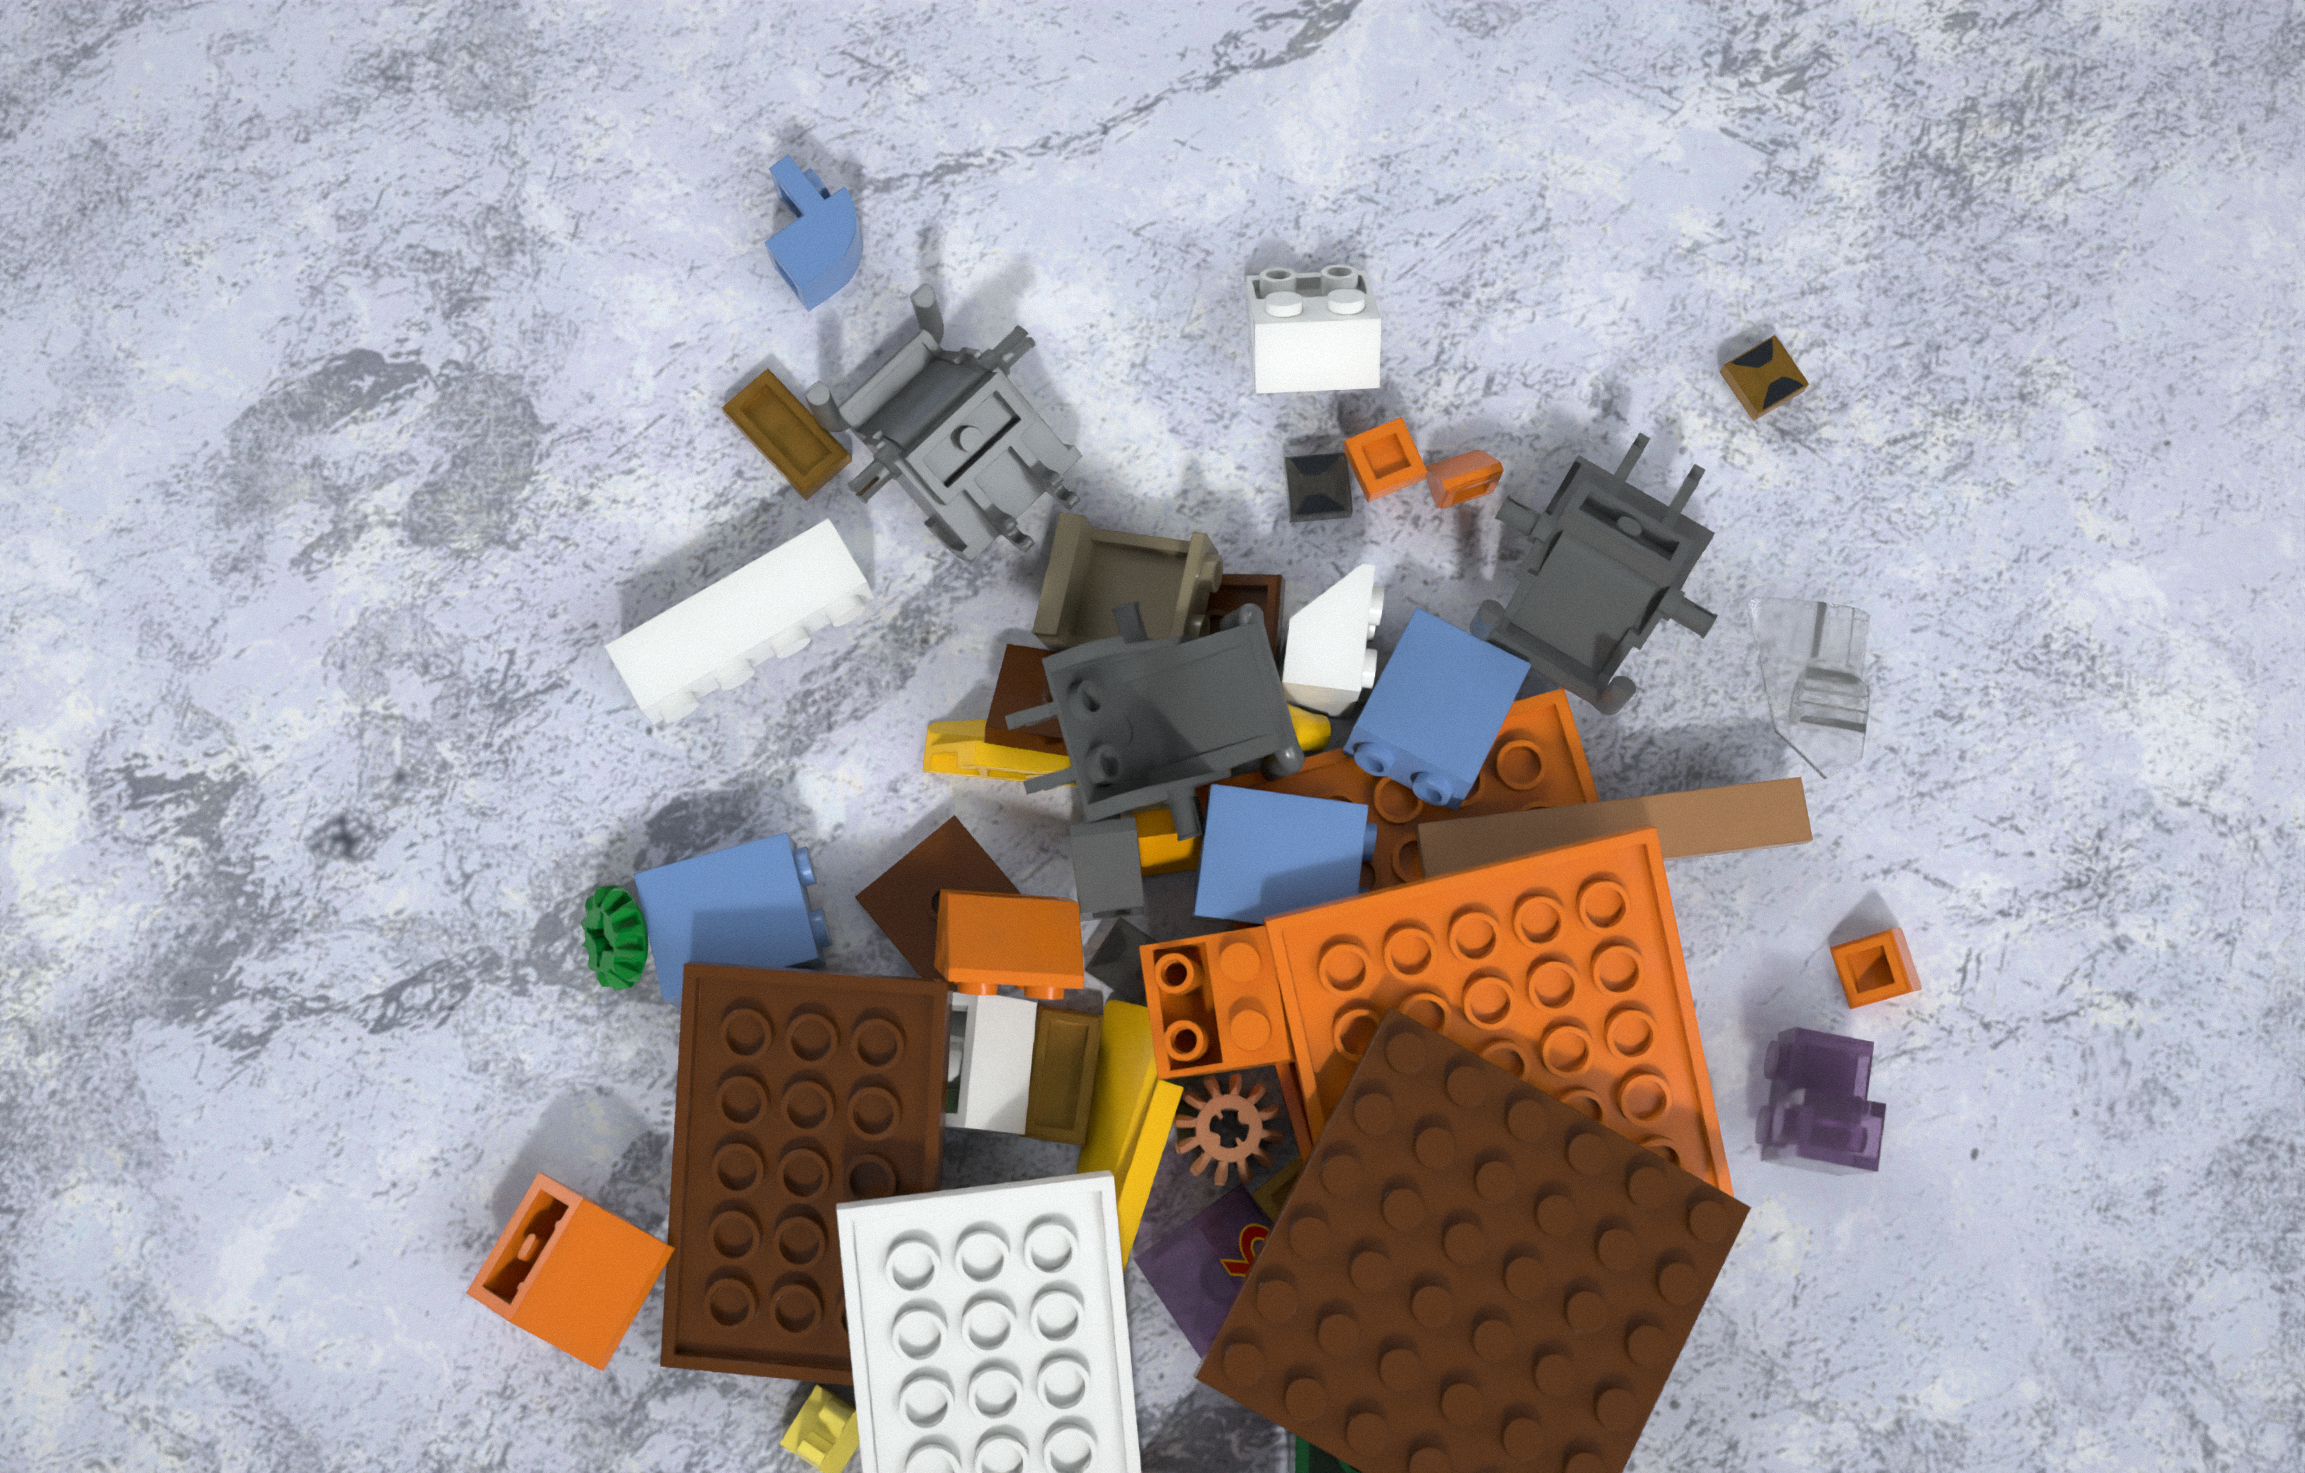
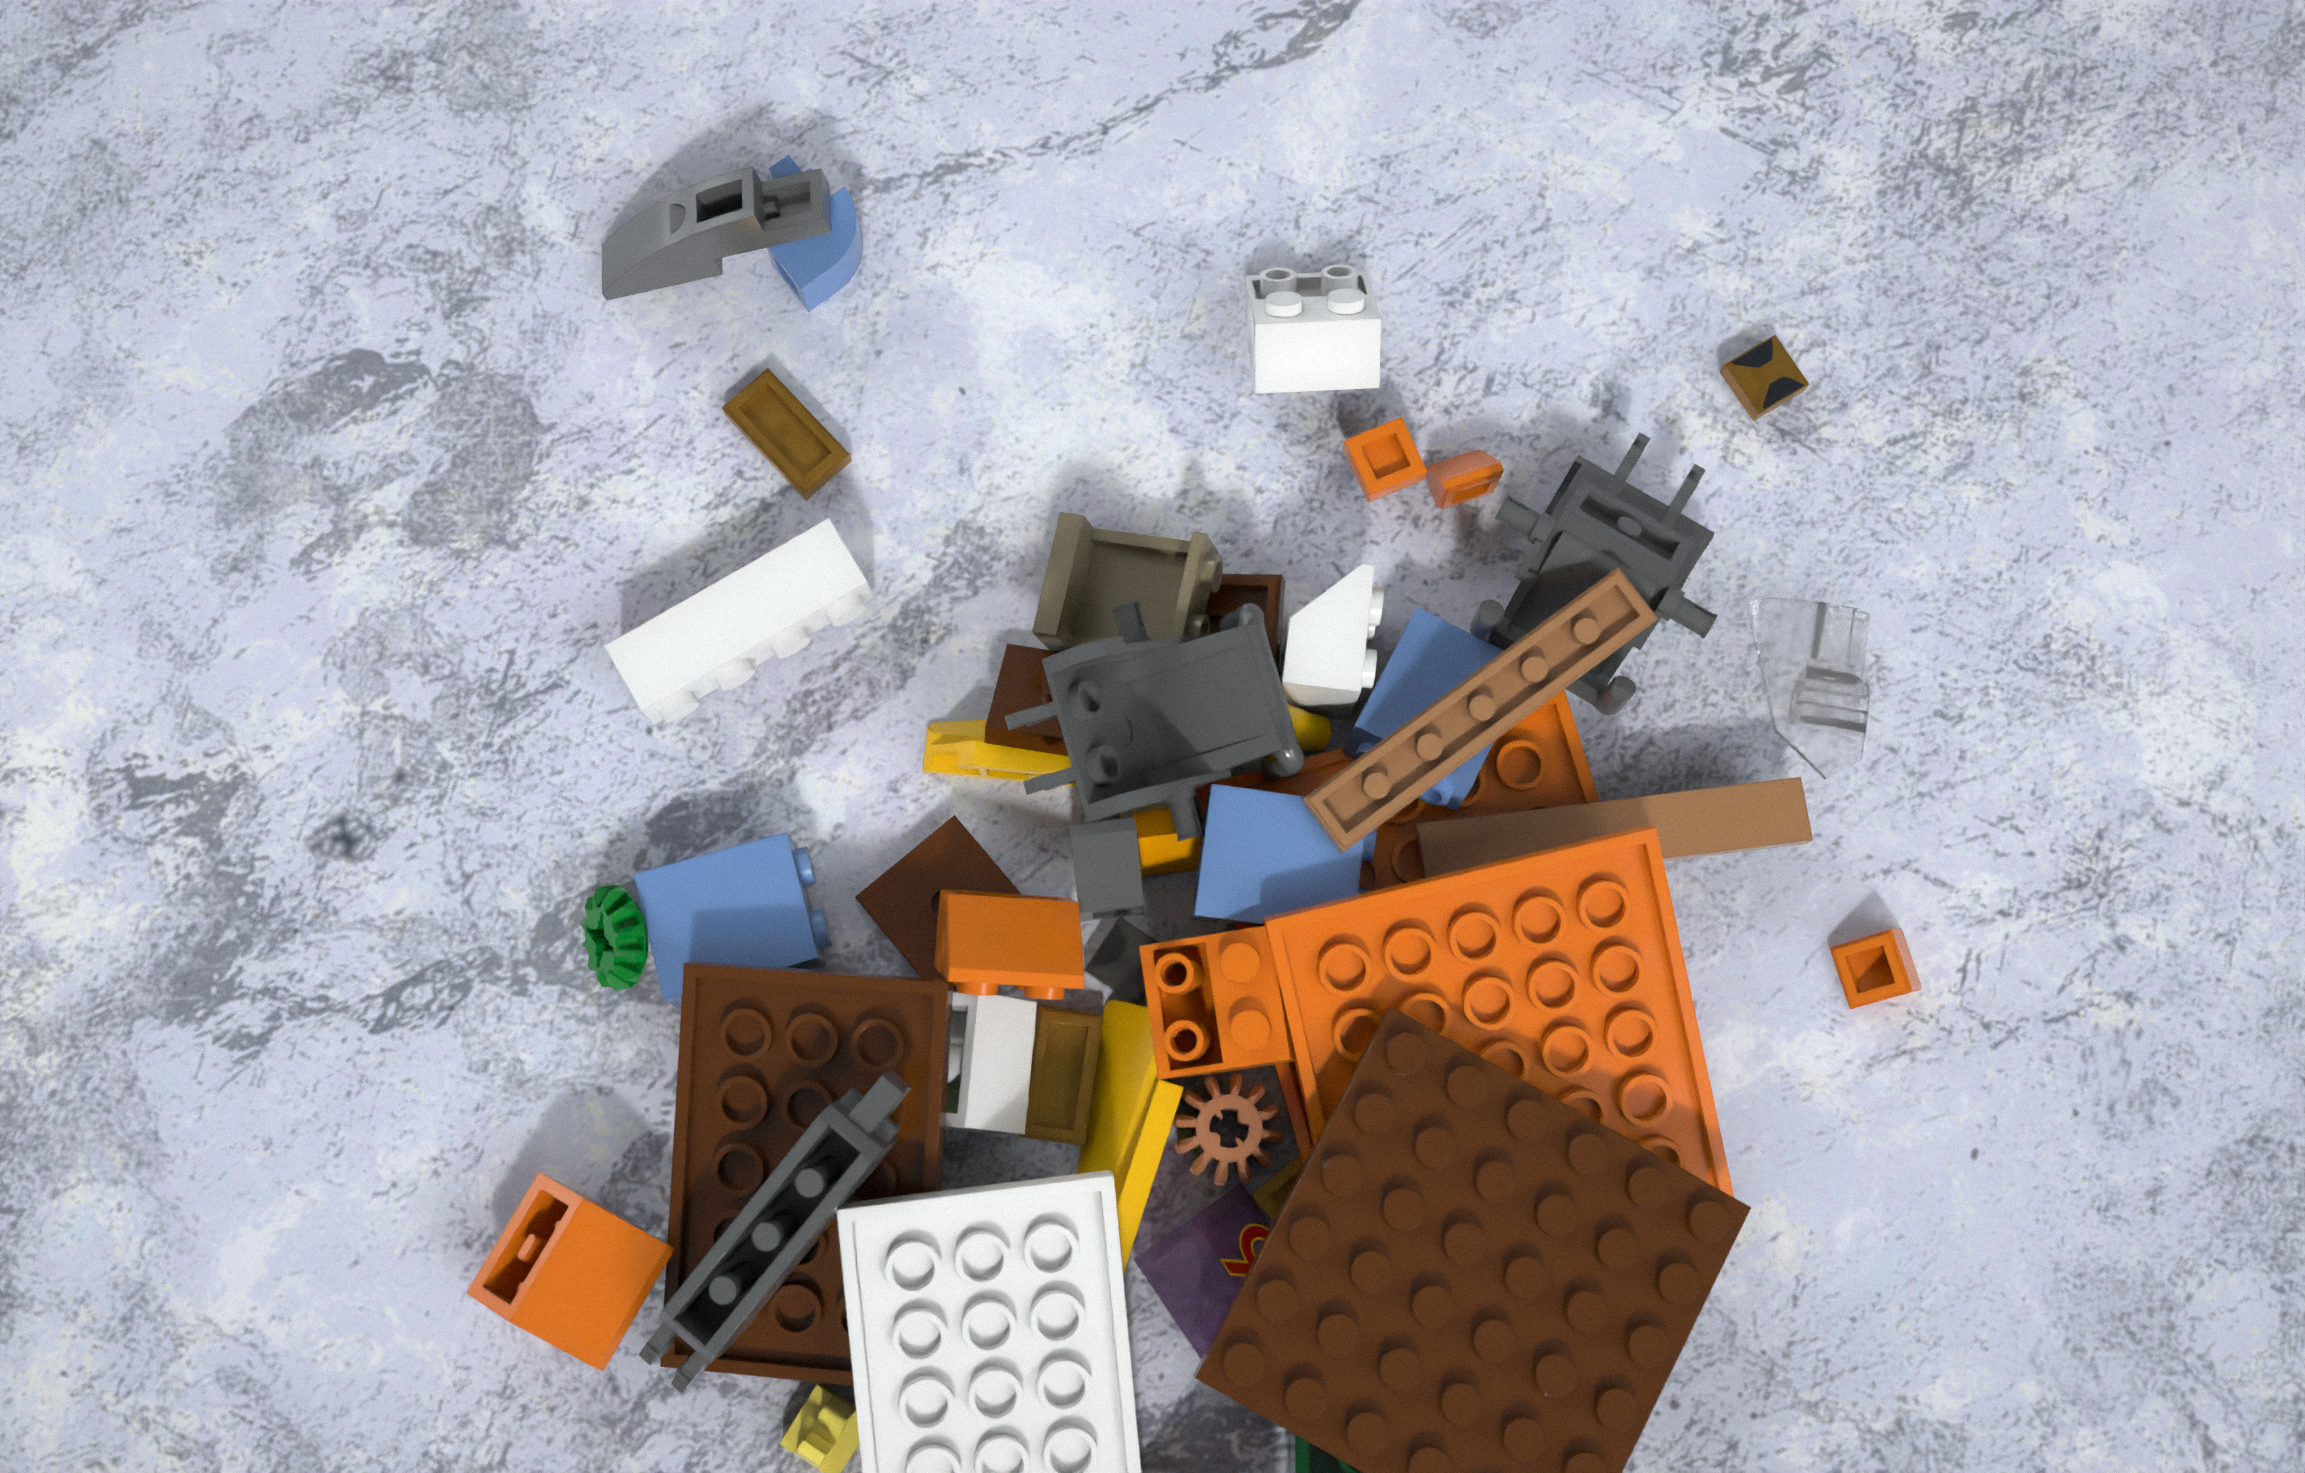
piece [804,283,1083,562] -> none
clear smoke tile [1284,452,1353,523] -> none
clear purple brick [1755,1027,1887,1176] -> none
none -> dark grey slope [602,166,832,301]
none -> dark grey hinge [639,1070,913,1394]
none -> medium nougat tile [1302,567,1658,854]

